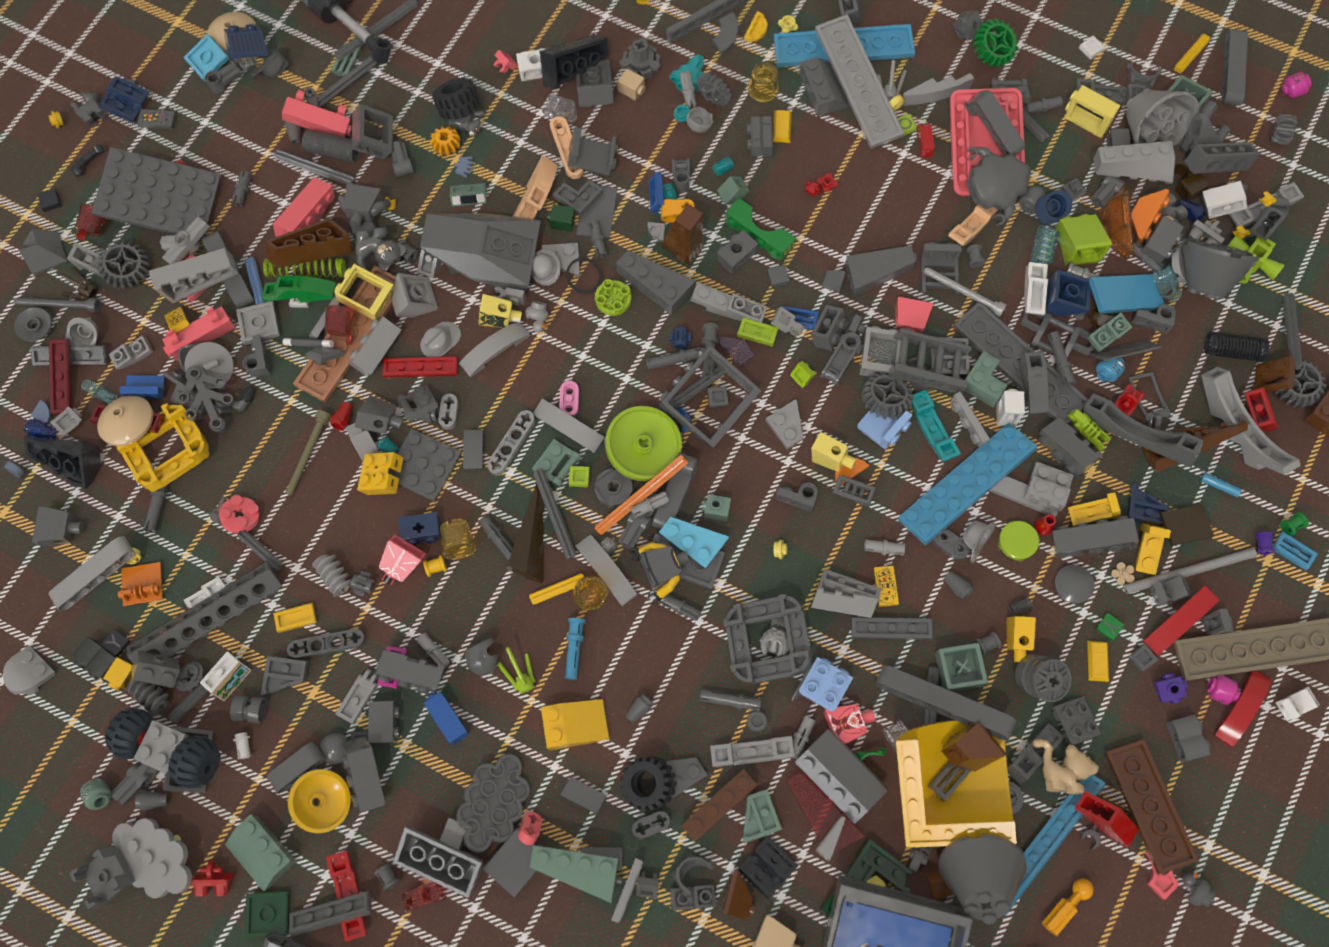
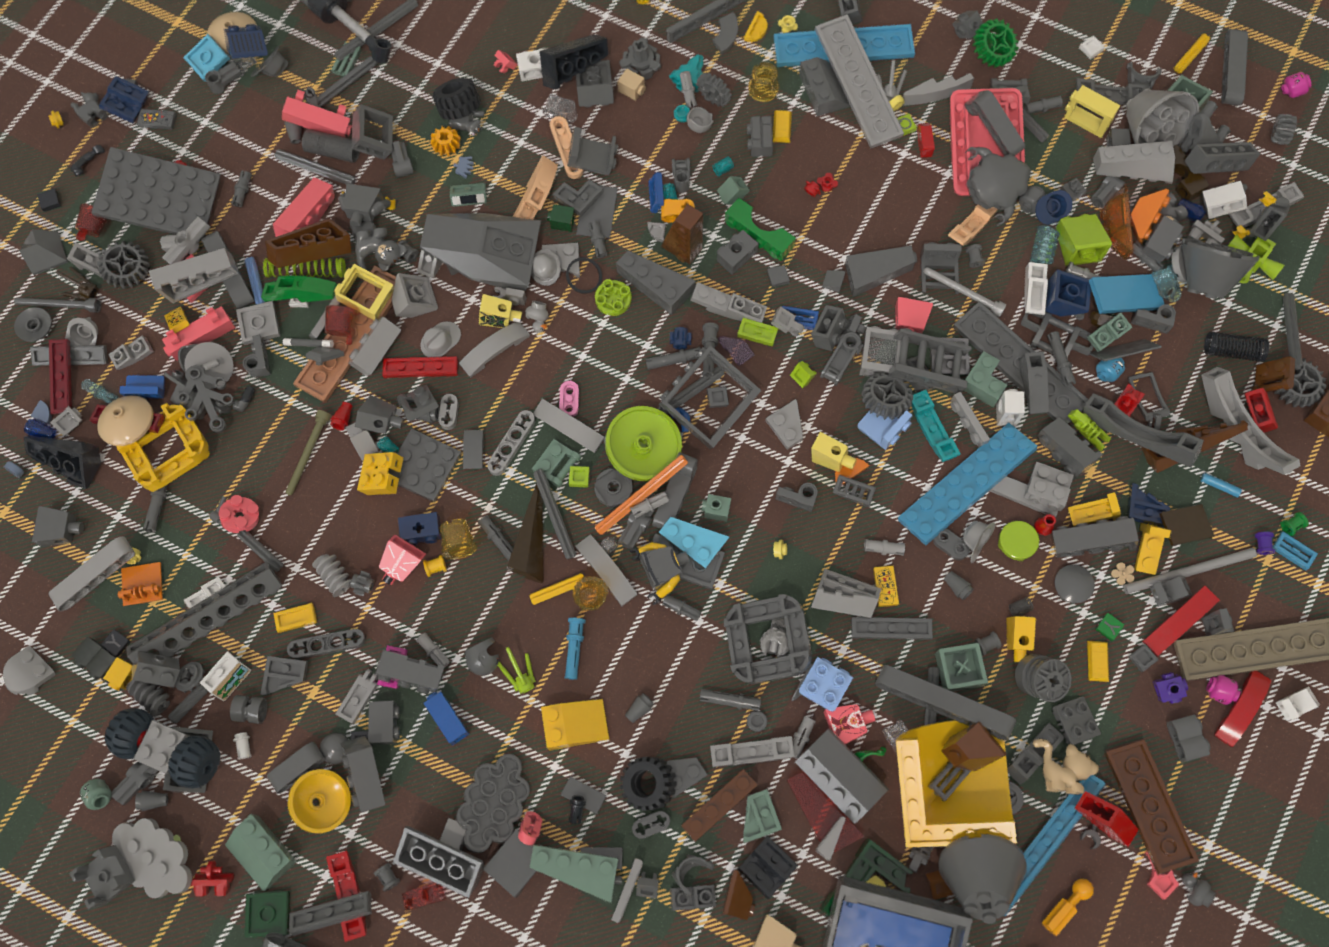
none -> black pin [569,795,586,824]

